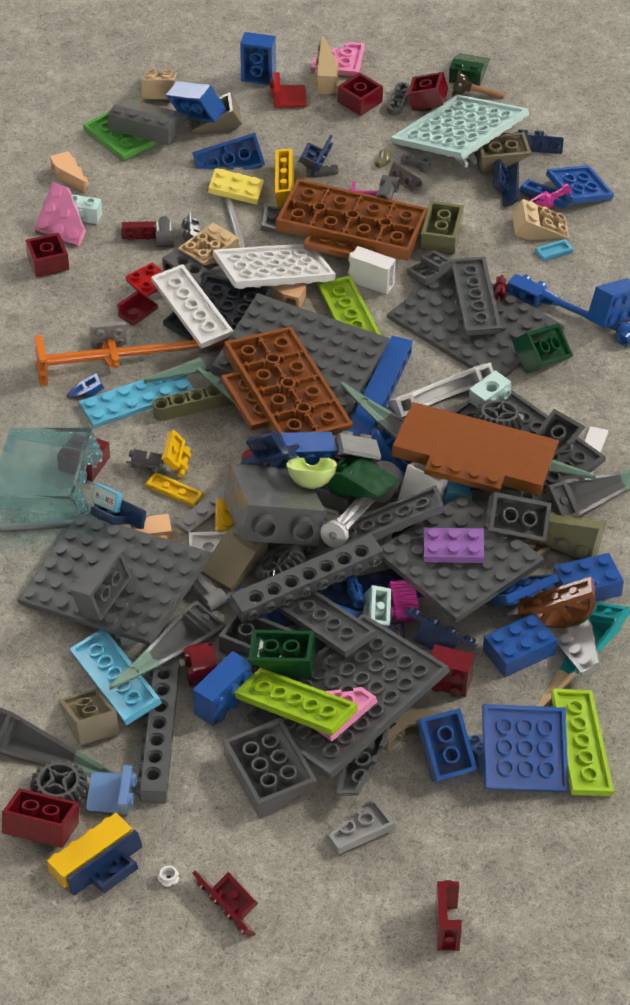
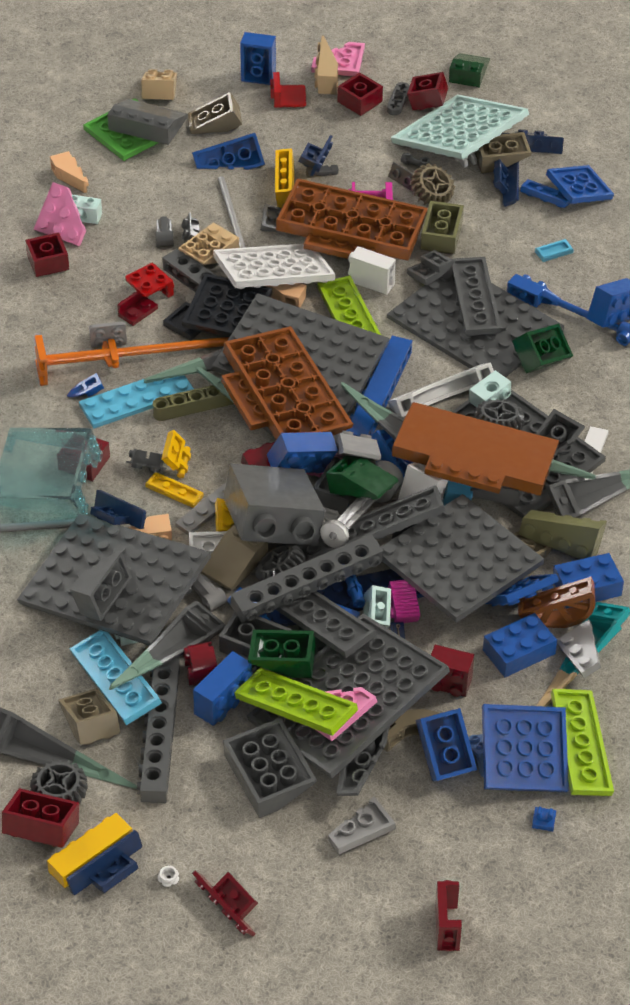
medium blue bracket [86,765,137,816] -> none
tile [91,483,123,513] -> none
dark red bracket [121,221,156,240] -> none
white plate [151,264,233,349] -> none
blue brick [166,81,226,123] -> none
light yellow plate [208,168,264,205] -> none
dark blue bracket [240,431,300,466] -> none
yellowish green cylinder [286,456,337,489] -> none
olive arm [375,148,391,169] -> none
dark grey piece [376,175,400,200] -> none
dark blue bracket [404,607,478,650] -> none
medium lavender plate [424,528,484,563] -> none
piece [452,70,505,99] -> none
dark grey slope [486,492,552,542] -> none
dark red axle [494,275,508,301] -> none
tan slope [512,199,569,240] -> none
dark pink piece [530,183,572,209] -> none
none -> dark tan gear [410,163,455,205]
none -> blue tile [532,806,556,831]

